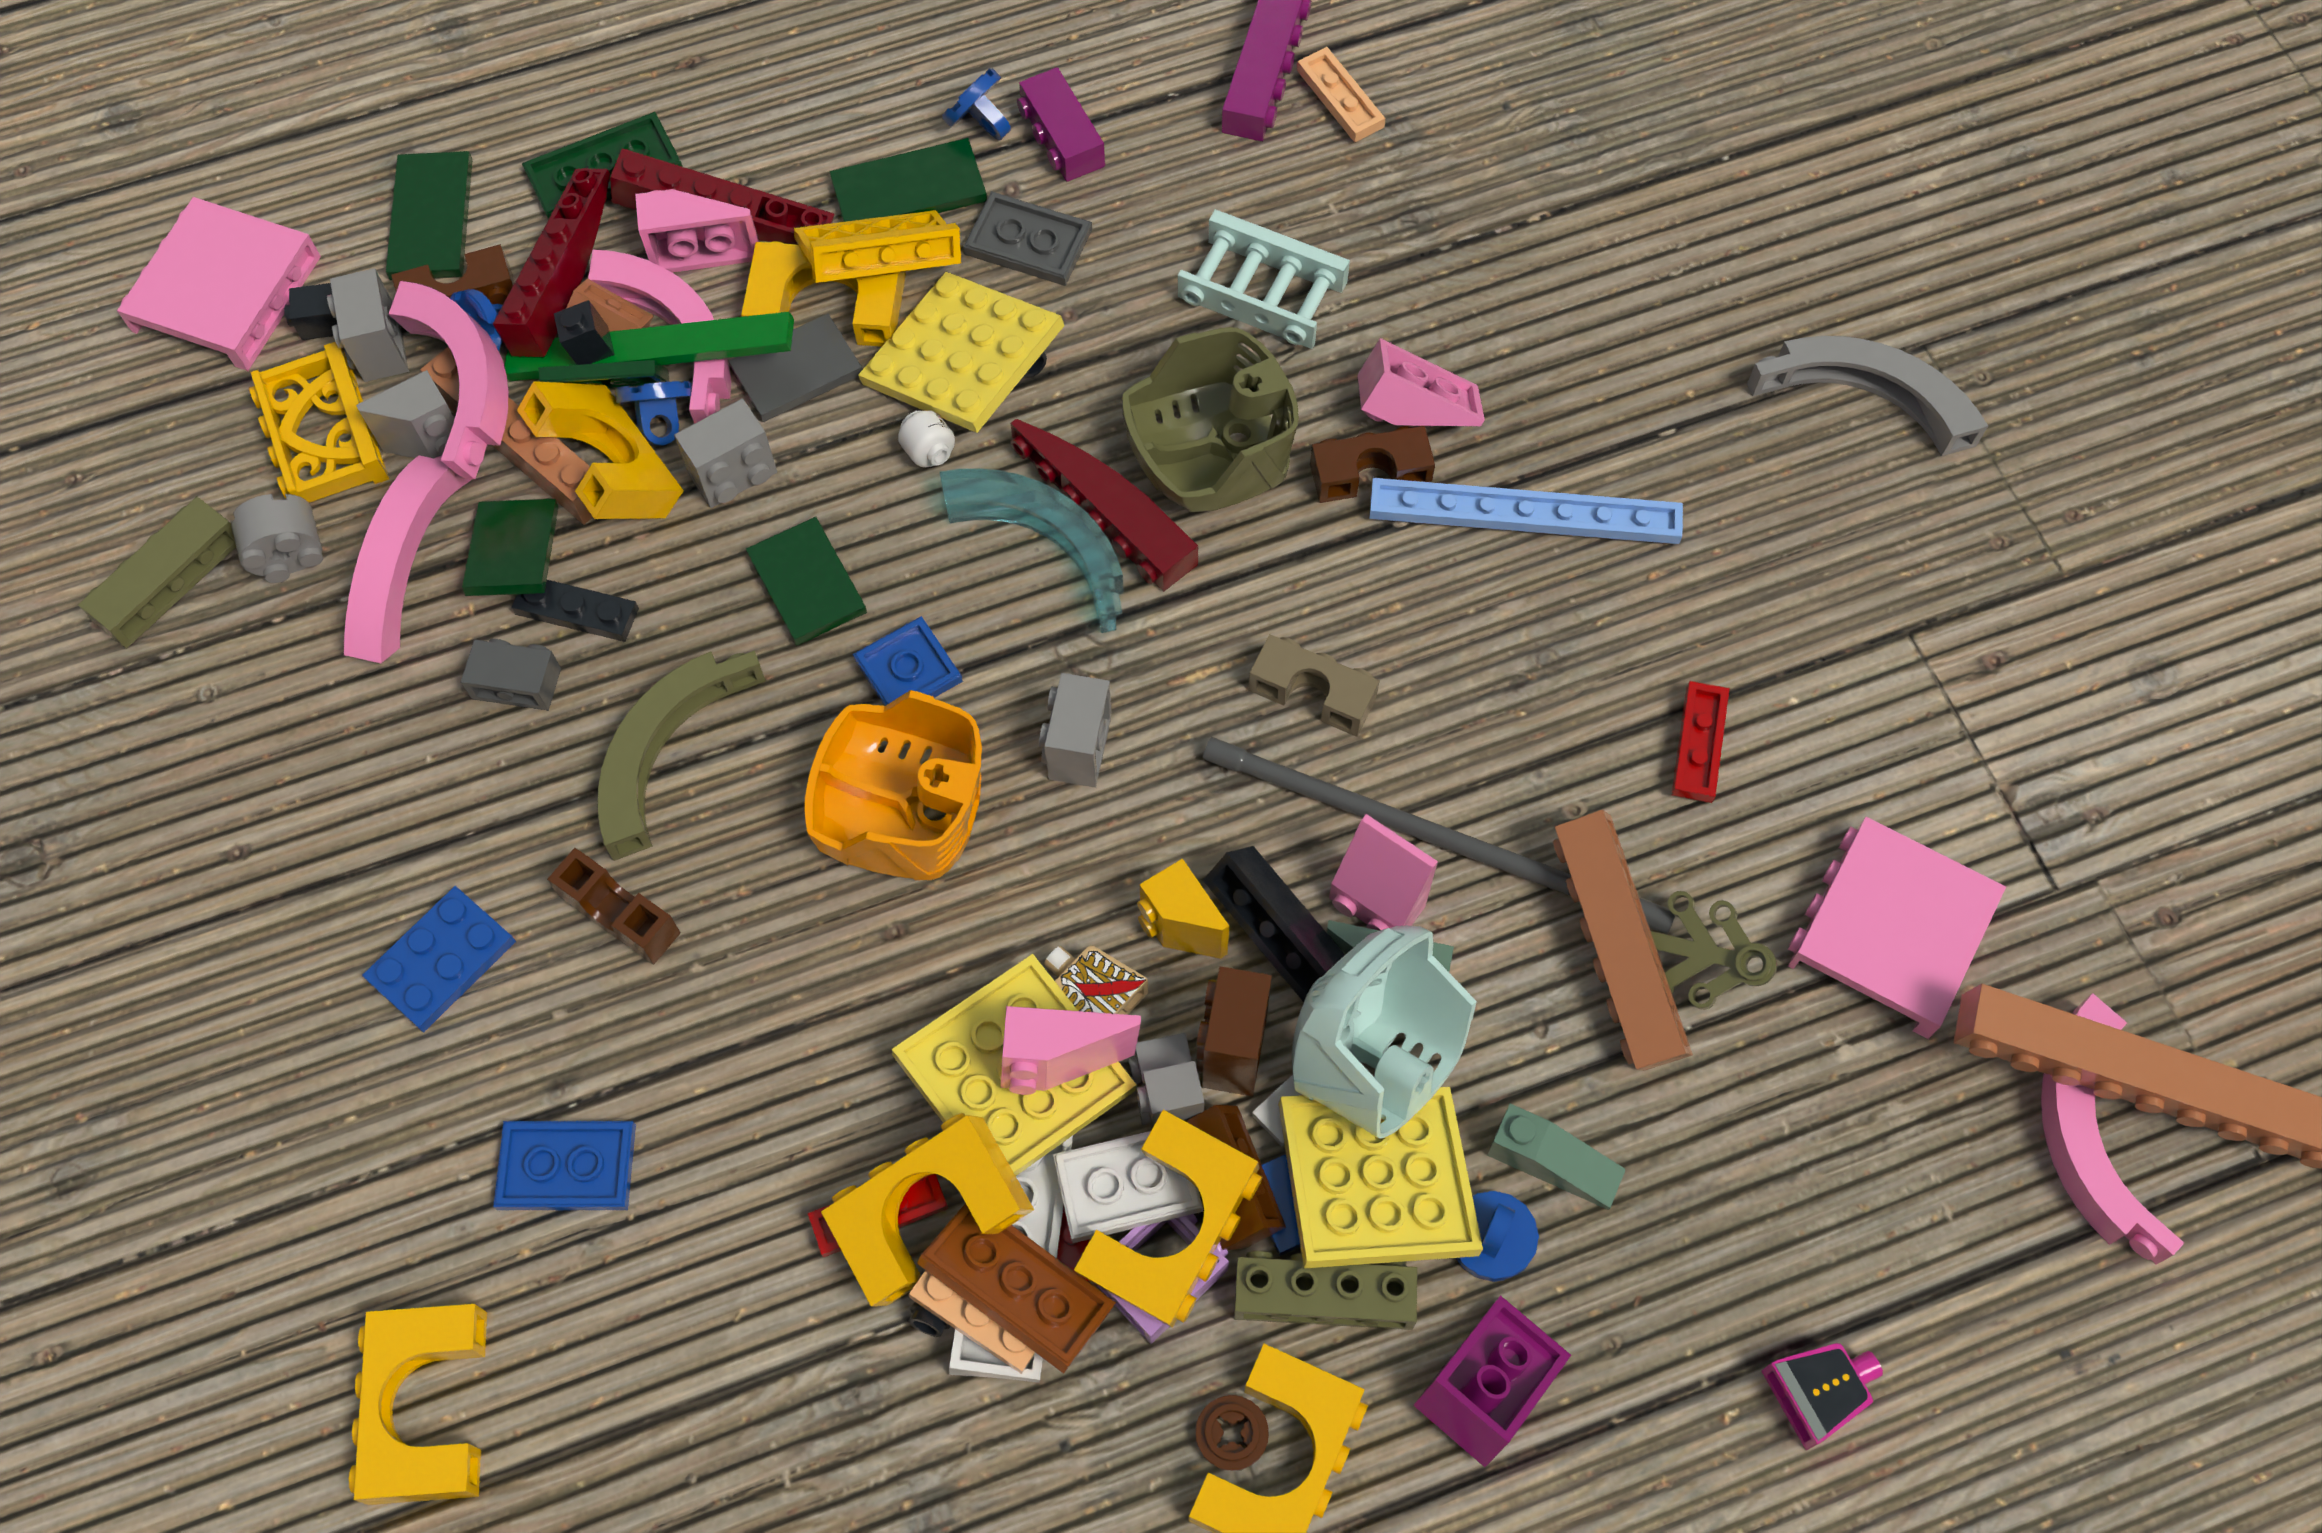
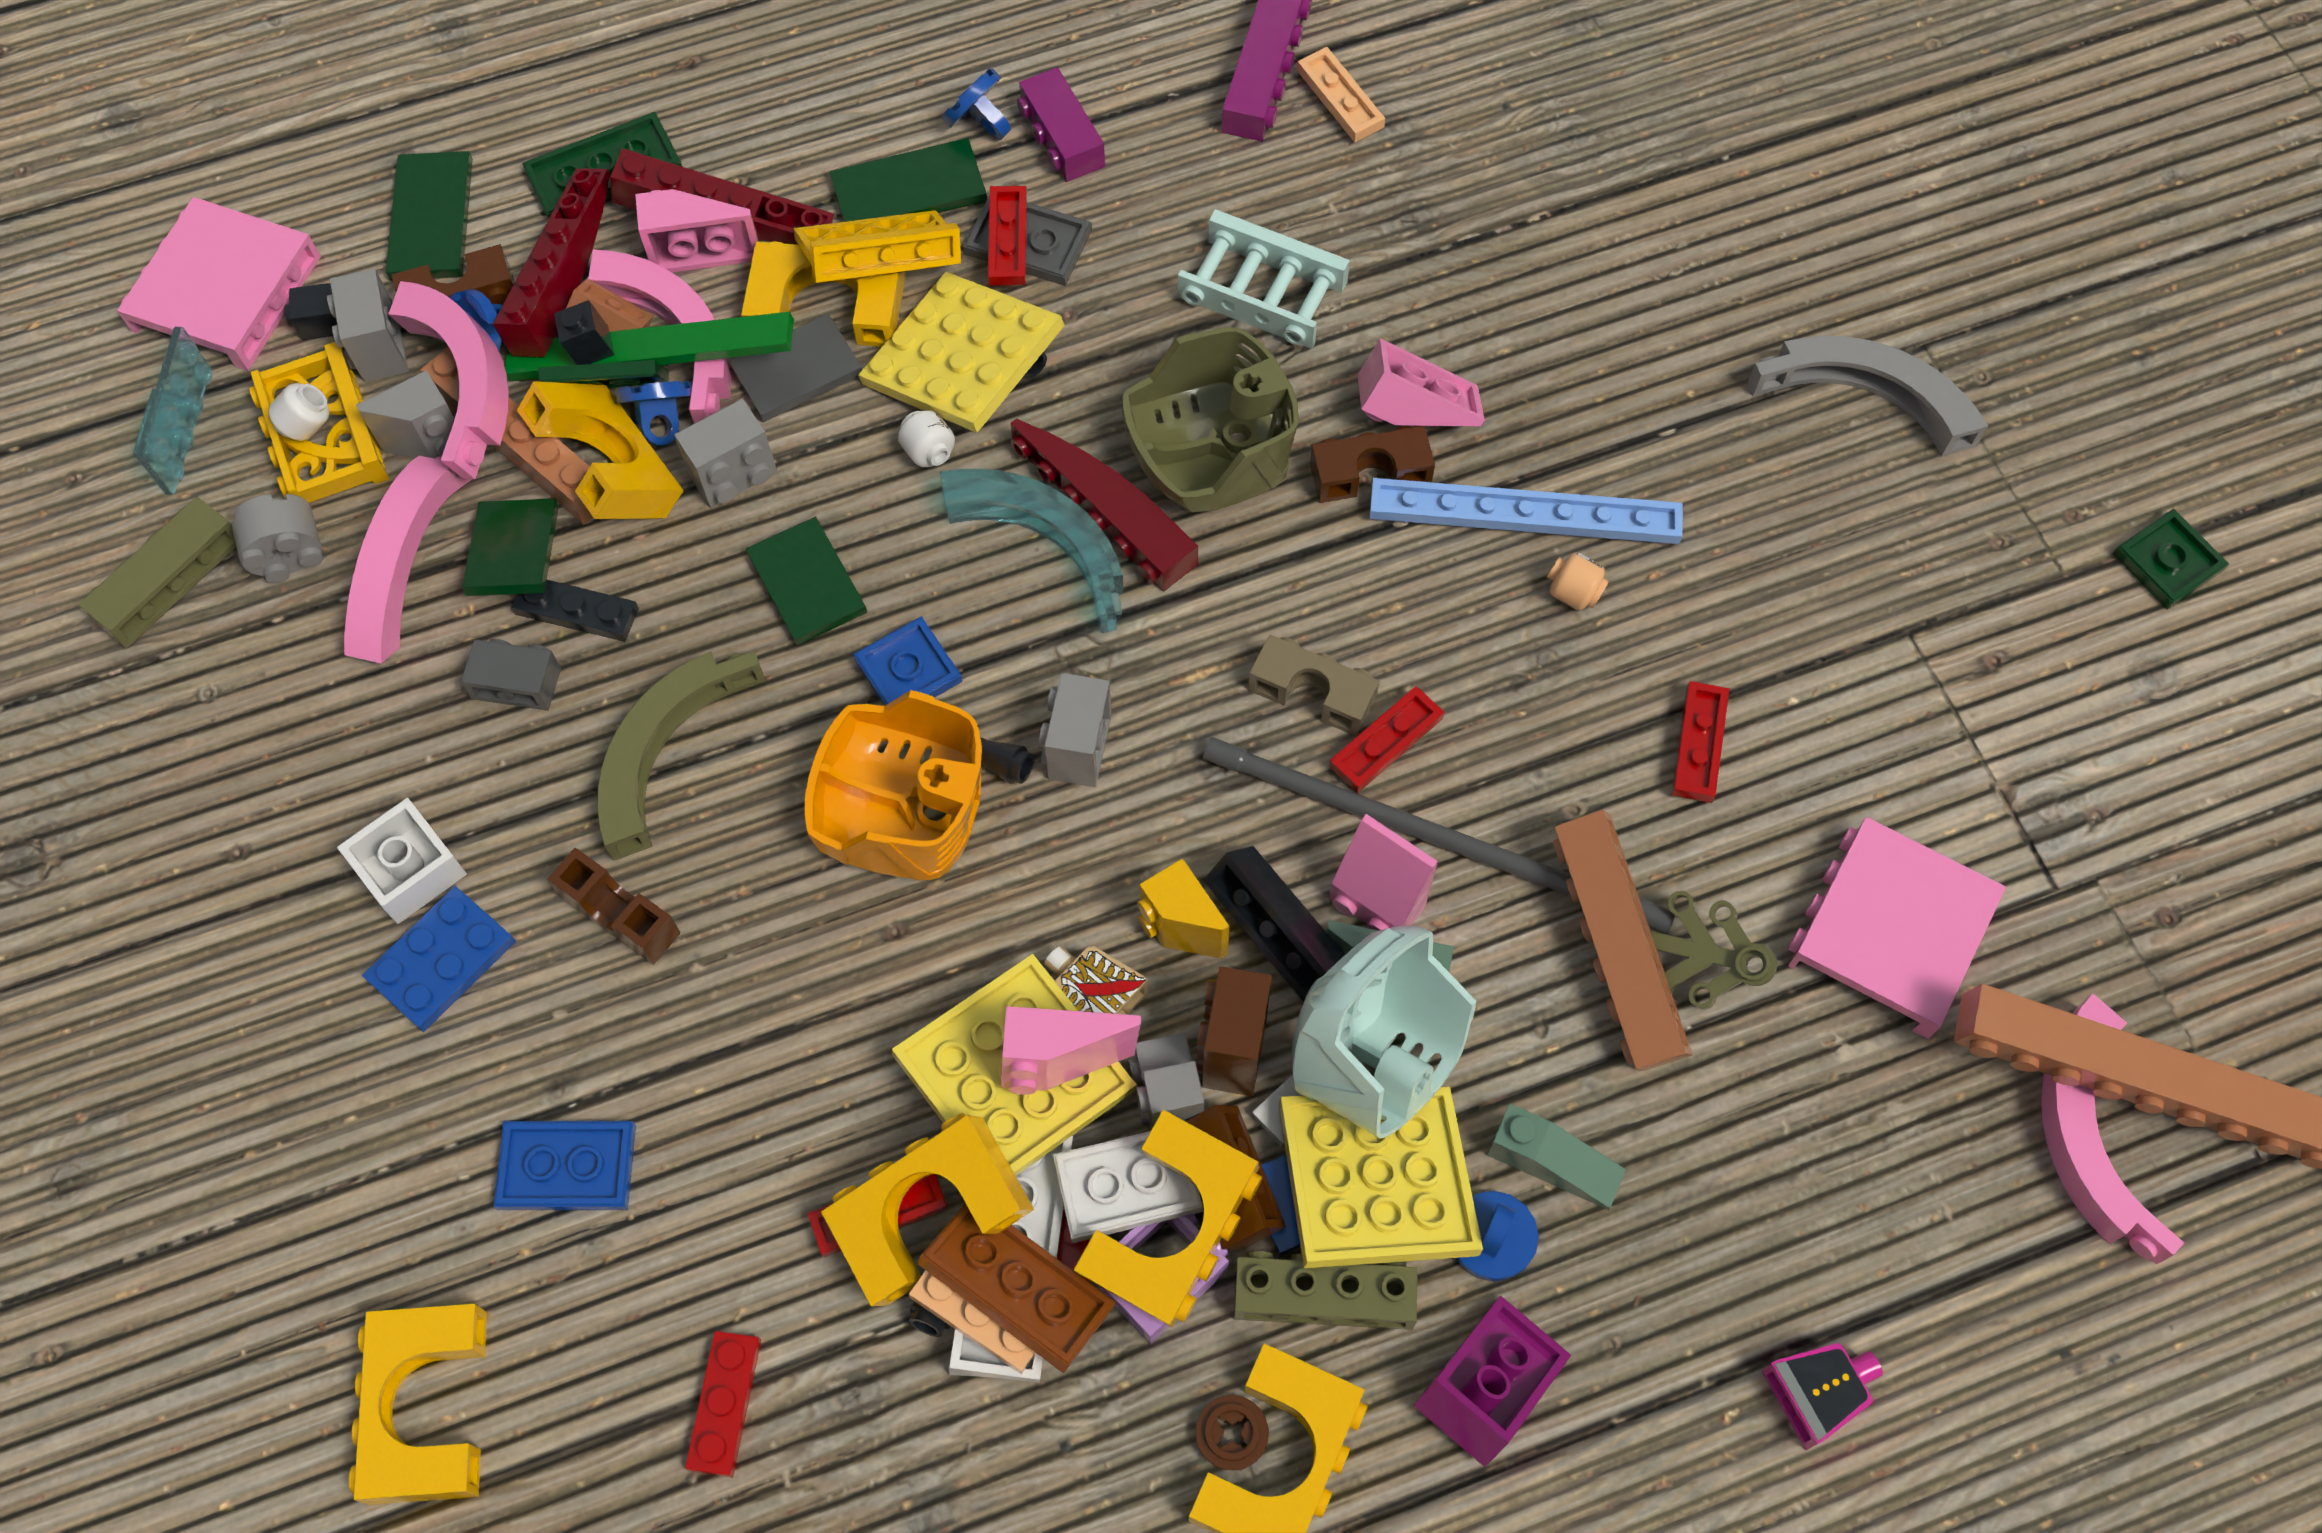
none -> clear light blue bracket [133,326,212,495]
none -> white head [269,383,330,441]
none -> white brick [337,797,467,924]
none -> red plate [685,1331,762,1478]
none -> black cone [980,737,1034,784]
none -> red plate [988,186,1027,286]
none -> red plate [1329,686,1445,794]
none -> light nougat head [1547,552,1609,611]
none -> dark green tile [2112,508,2229,610]

